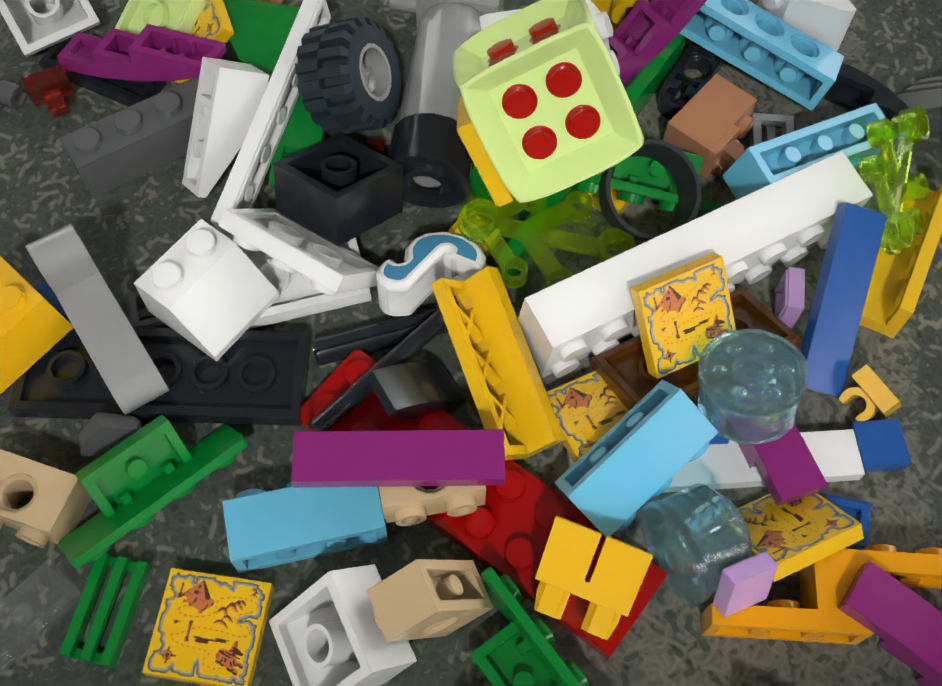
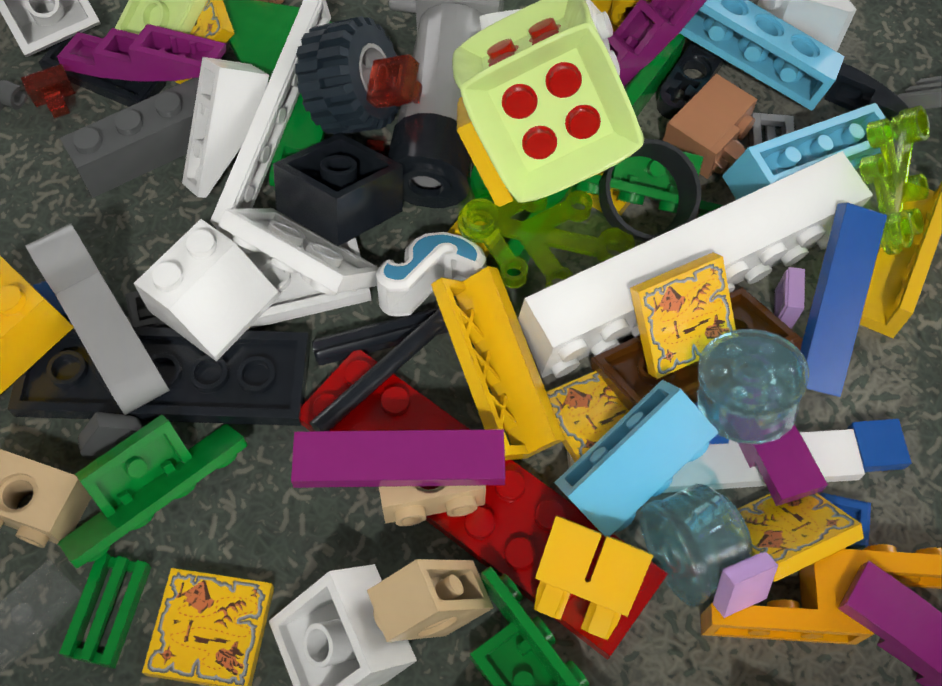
medium azure brick [222,482,388,574] -> none
black slope [366,362,465,420] -> none
yellow tile [839,364,901,422] -> none
none -> clear red tile [366,54,423,108]

